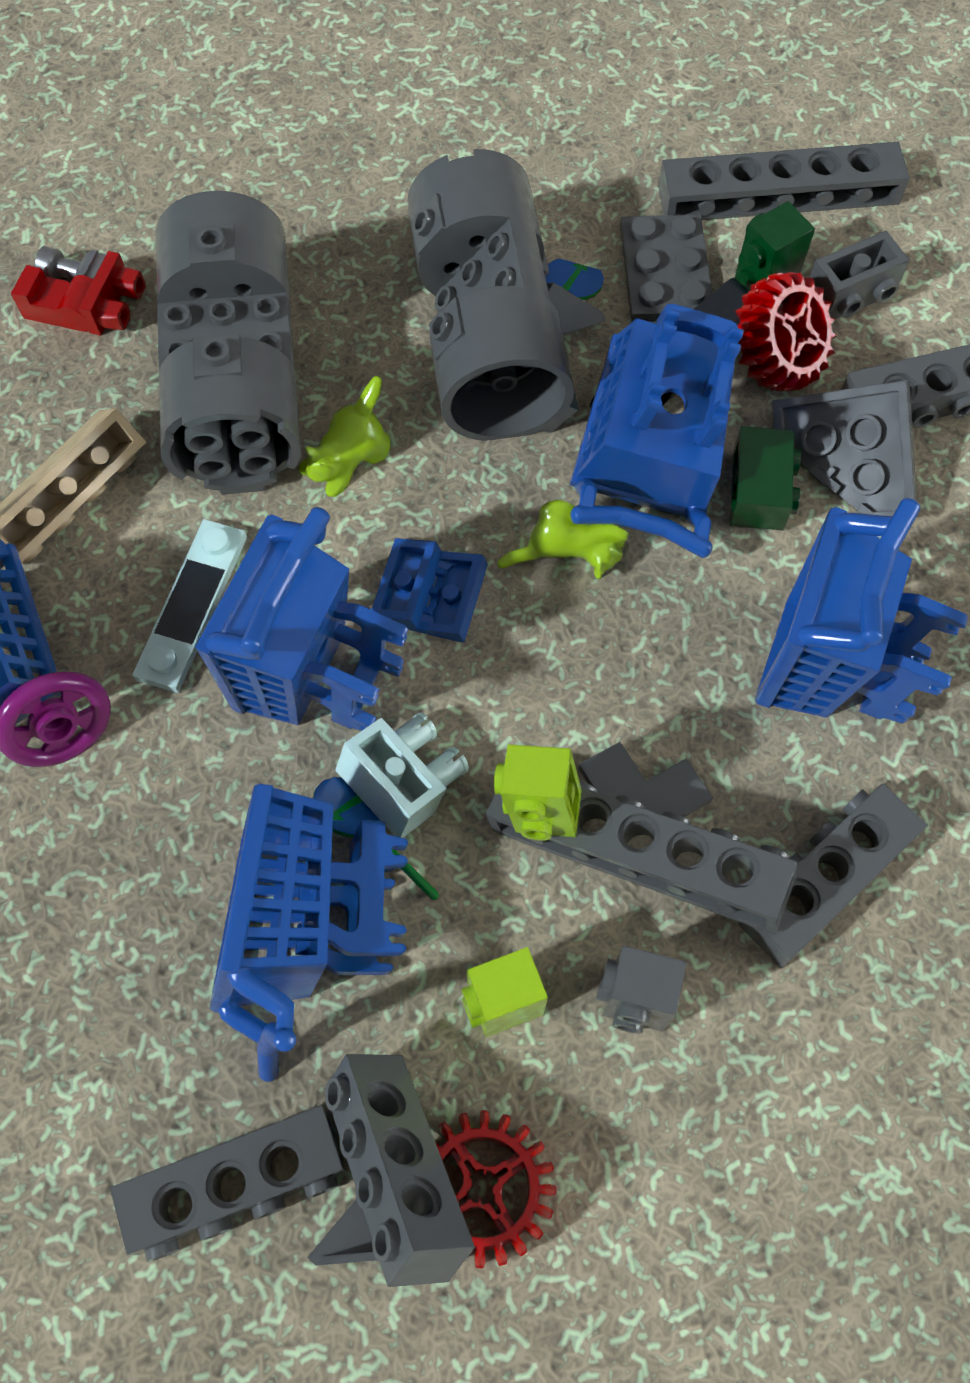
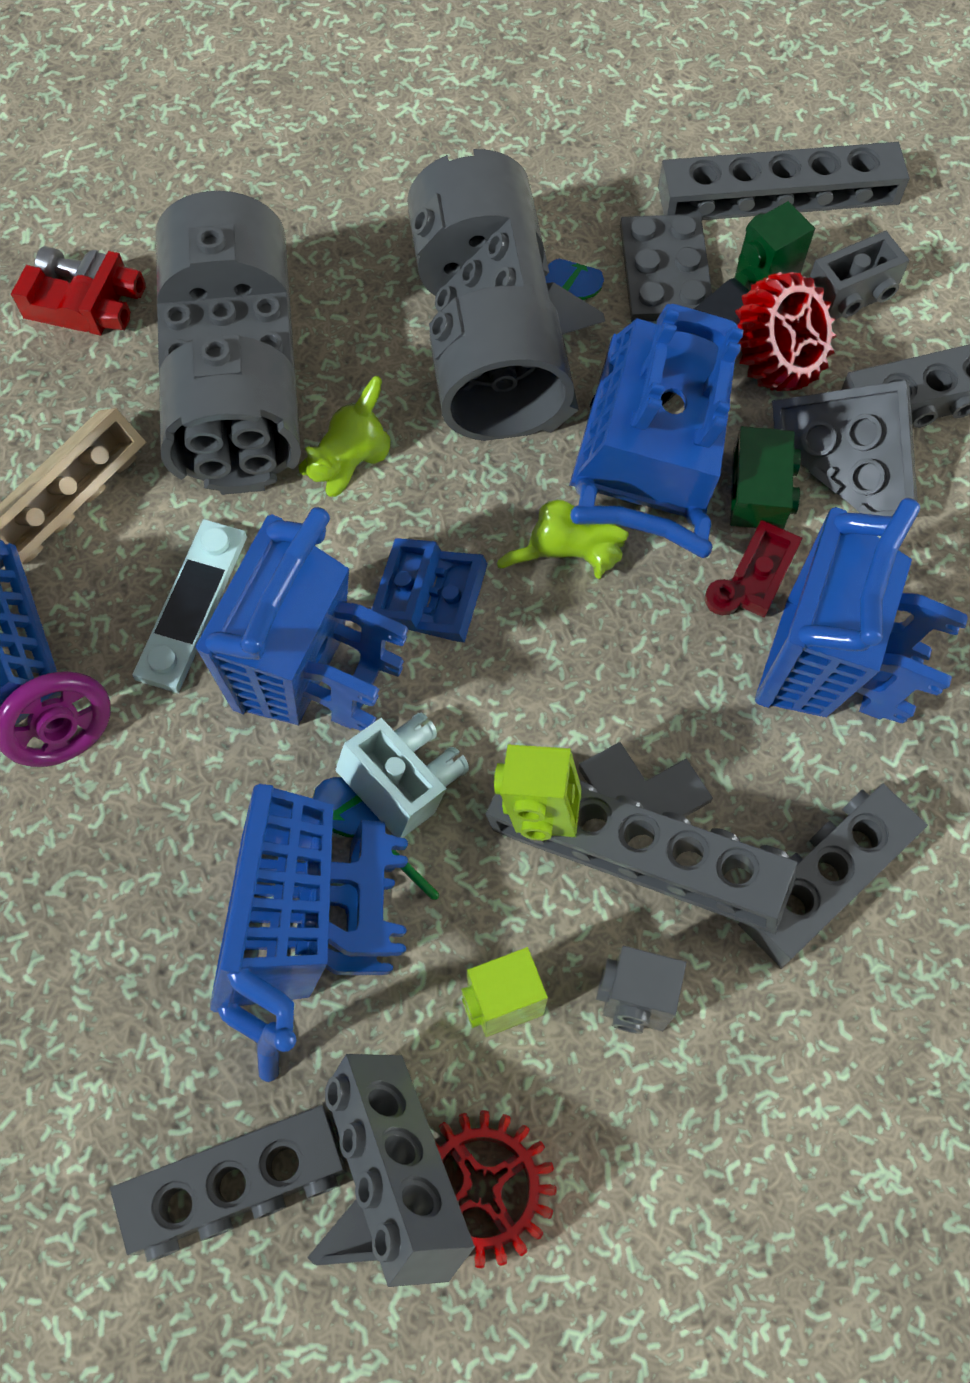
none -> dark red hinge [705,520,803,618]

